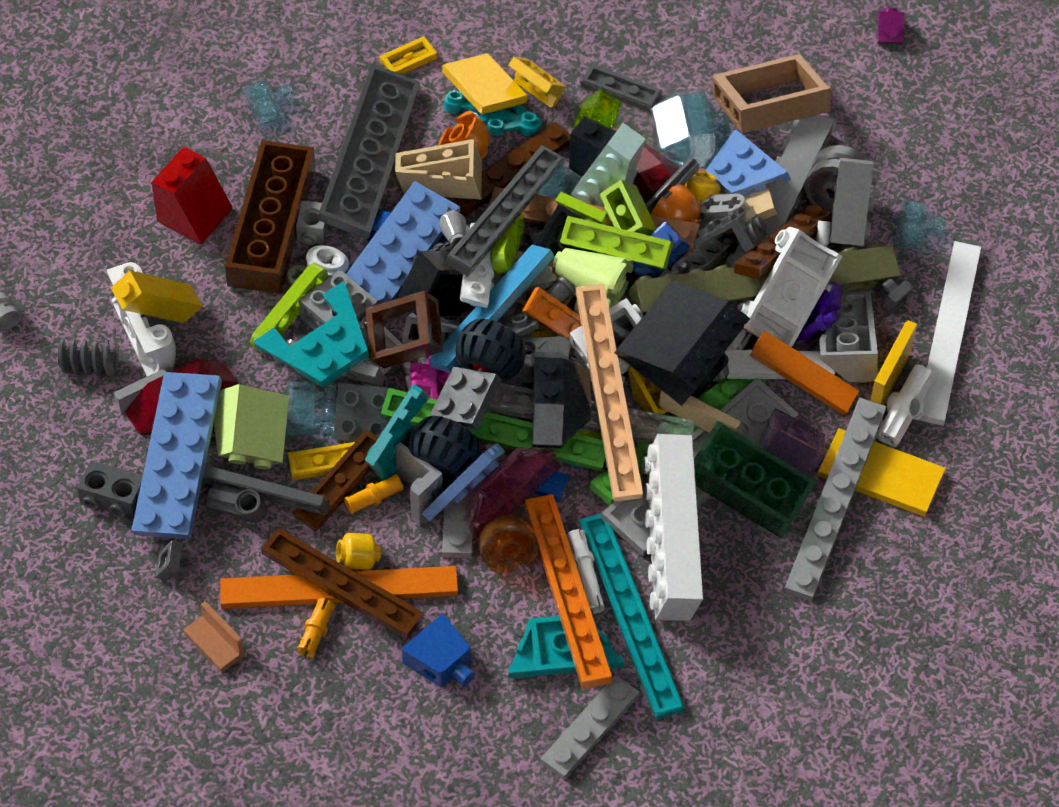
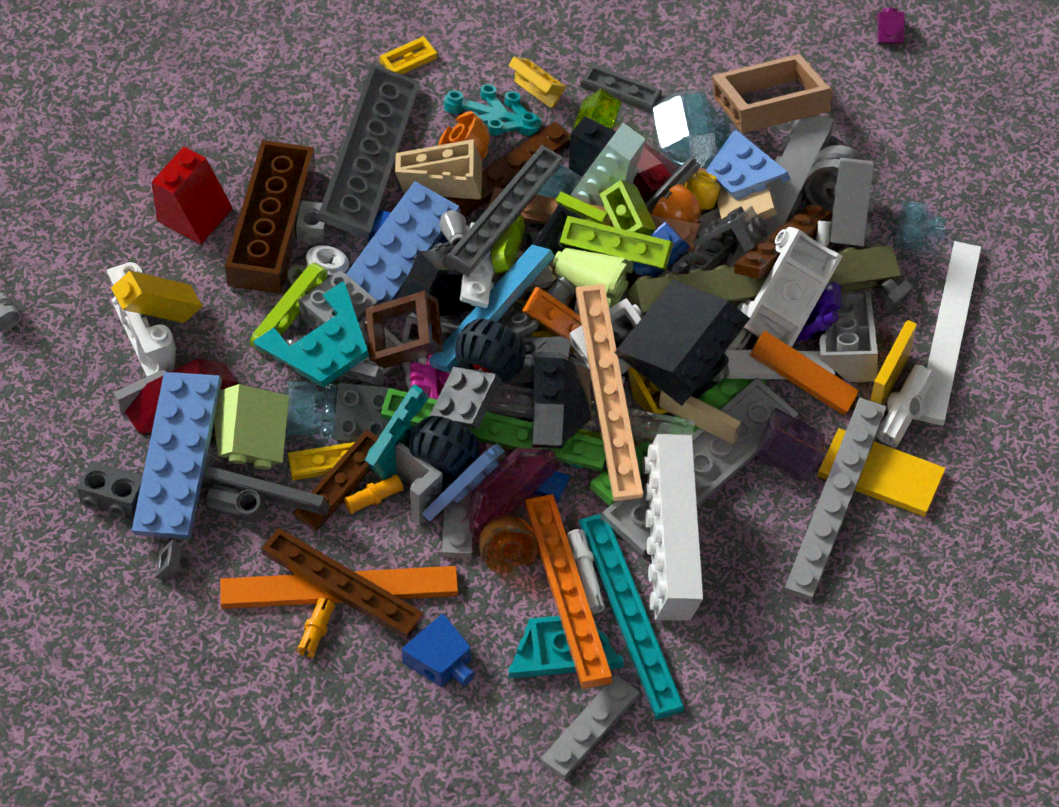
dark grey piece [58,338,119,377] -> none
nougat panel [183,601,245,674] -> none
clear light blue plate [242,79,295,130] -> none
yellow head [336,533,381,571] -> none
yellow tile [442,53,528,115] -> none
clear green brick [694,421,817,539] -> none
light grey beam [700,194,749,222] -> none

